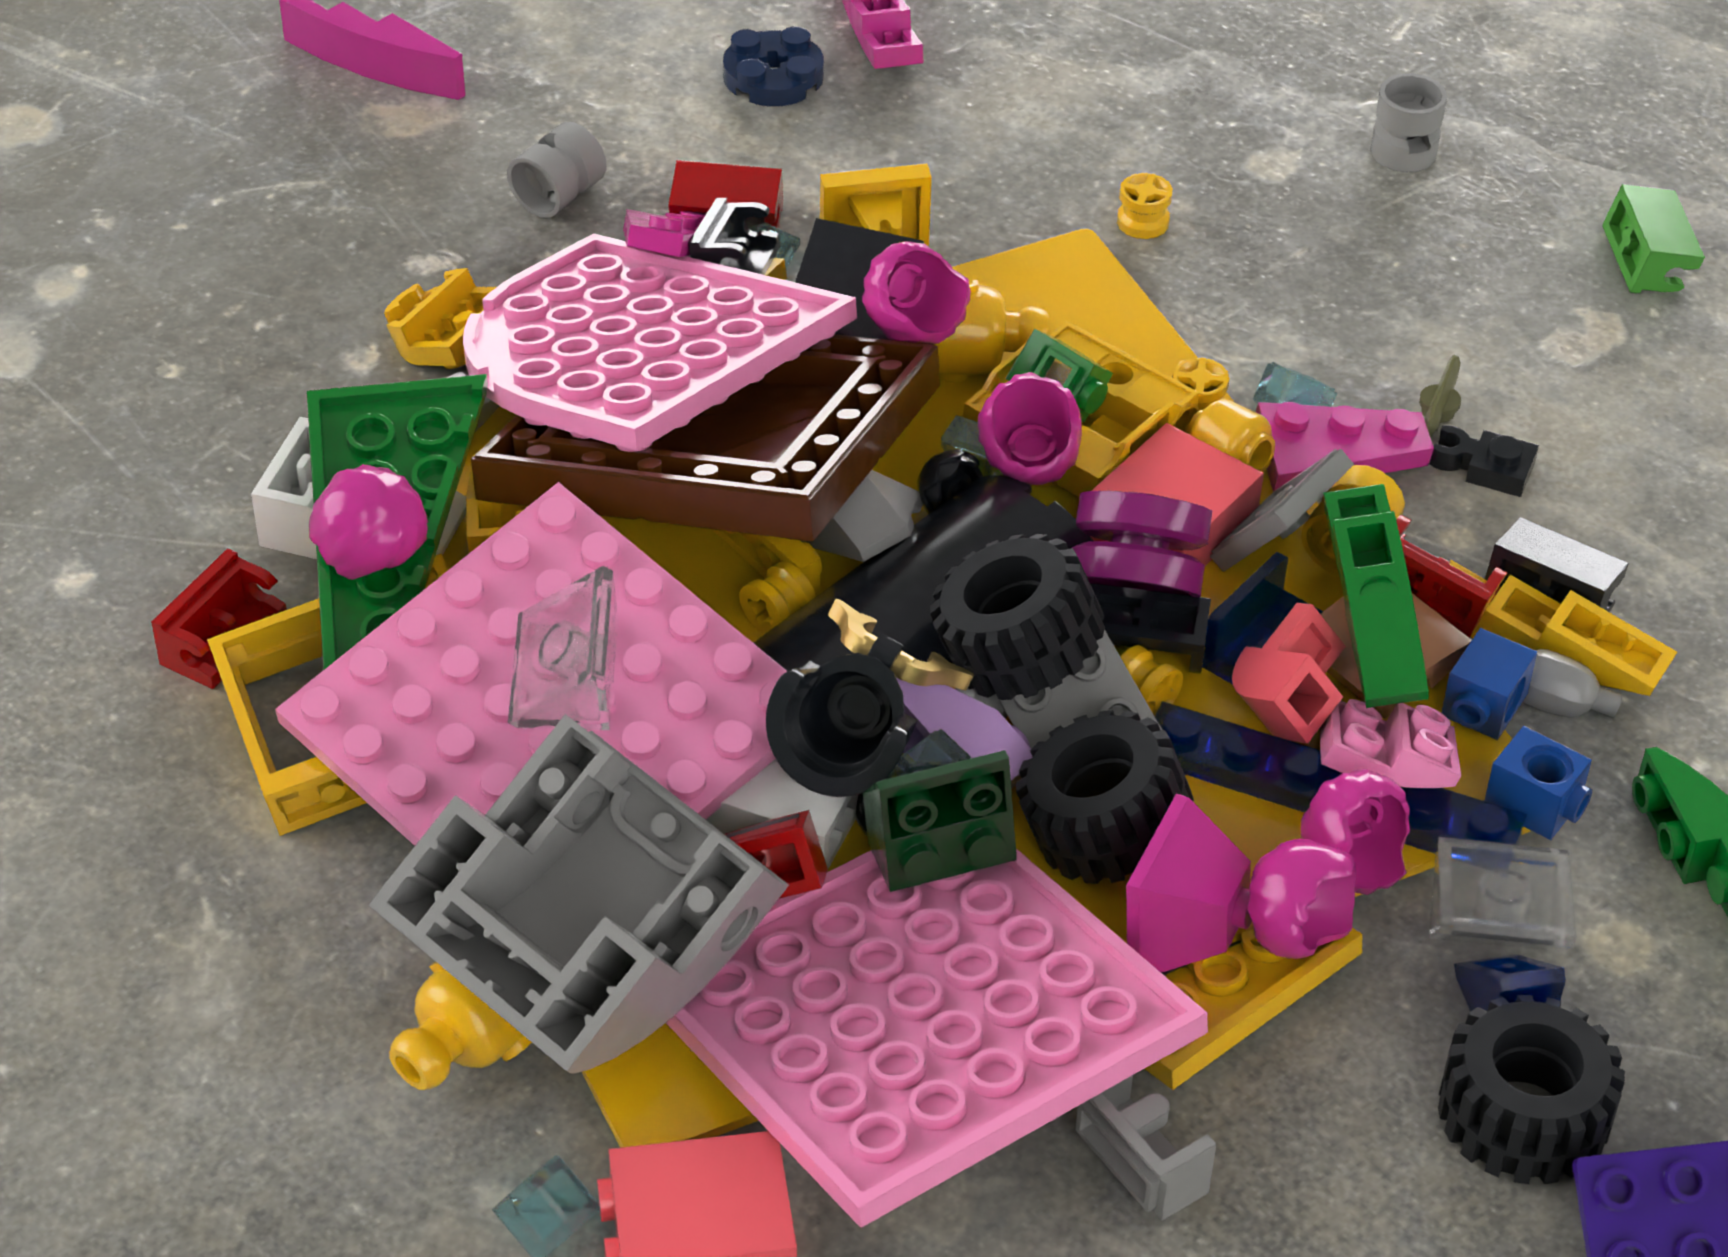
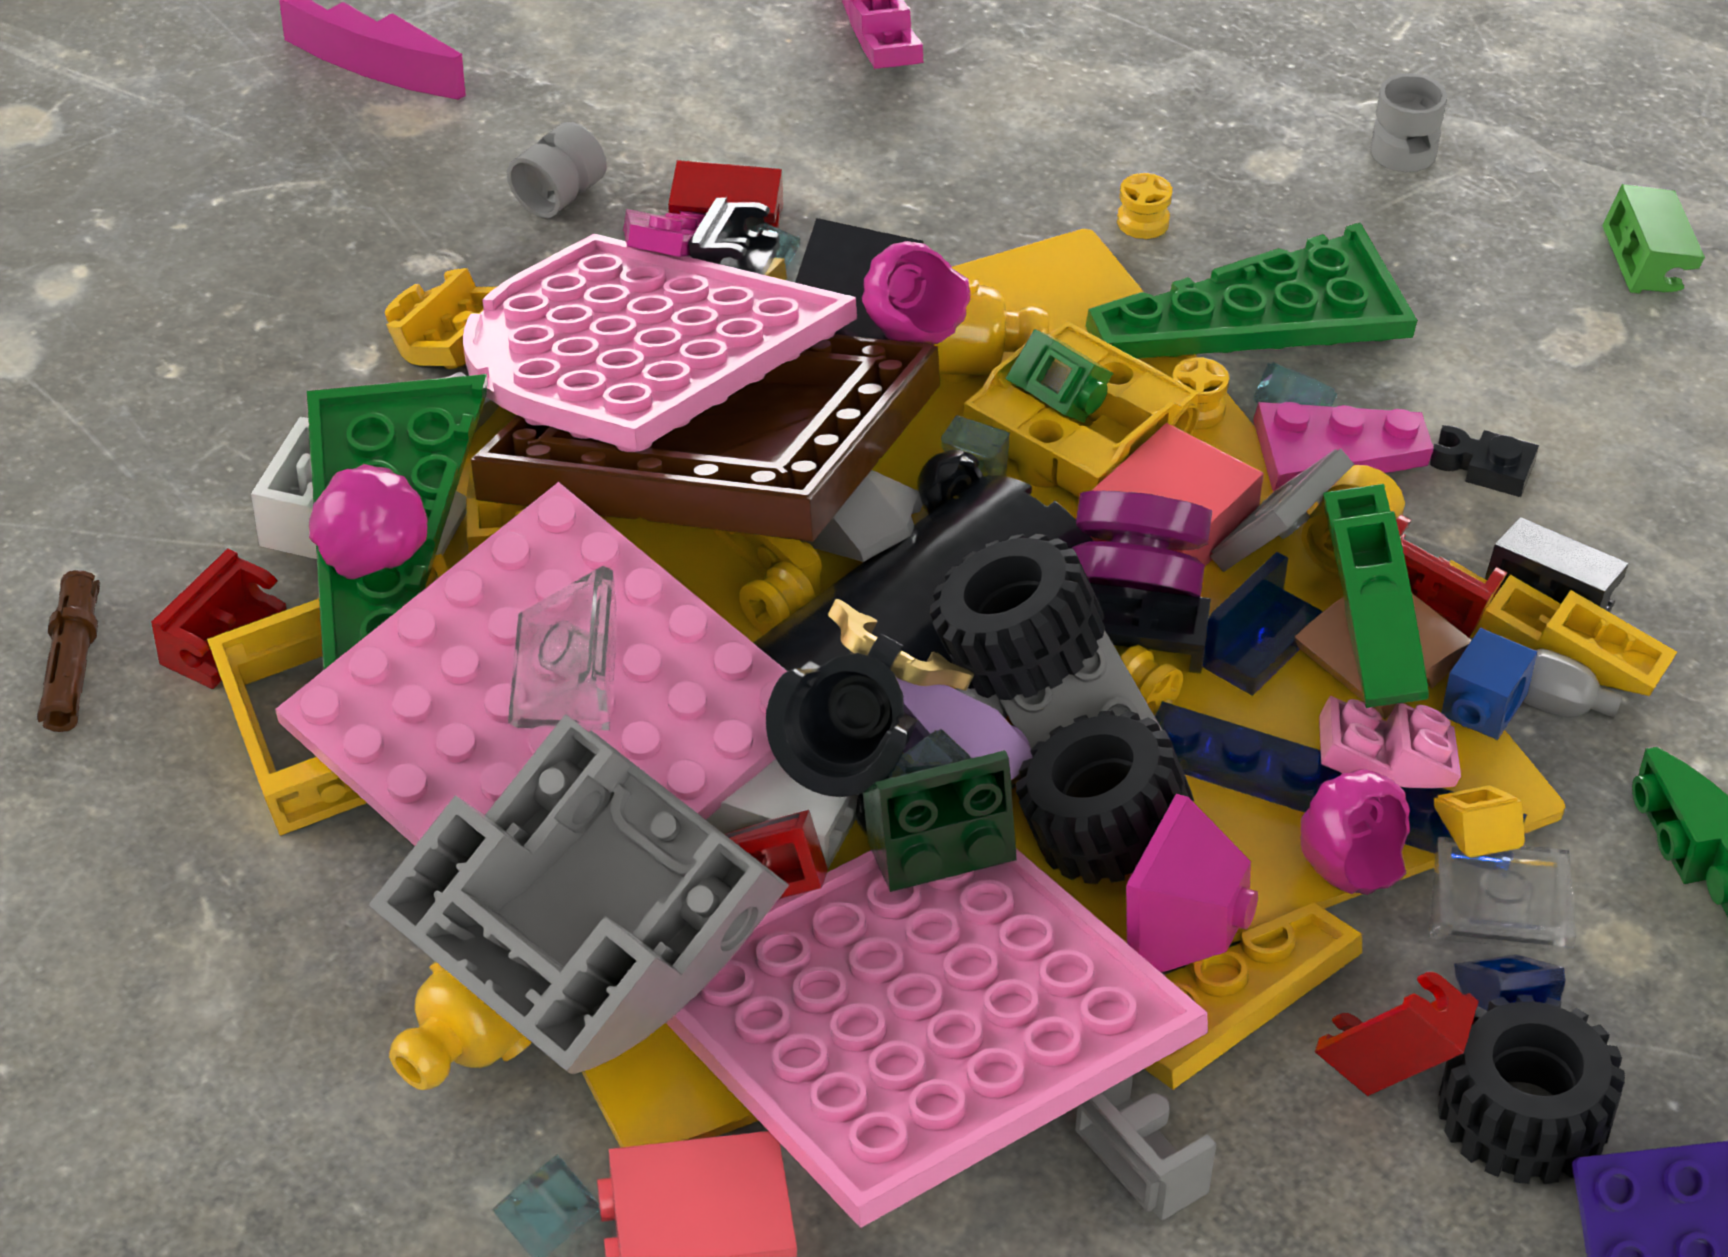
dark blue plate [723,26,824,107] -> none
yellow plate [820,163,932,247] -> none
dark pink hair [978,372,1082,485] -> none
yellow head [1186,399,1275,472] -> none
coral brick [1232,603,1346,744] -> none
dark pink hair [1247,839,1356,959] -> none
olive piece [1419,355,1461,438] -> none
blue brick [1483,725,1592,840] -> none
none -> reddish brown pin [37,570,100,732]
none -> green wing [1085,222,1418,359]
none -> red hinge [1315,971,1479,1096]
none -> yellow slope [1434,785,1525,858]

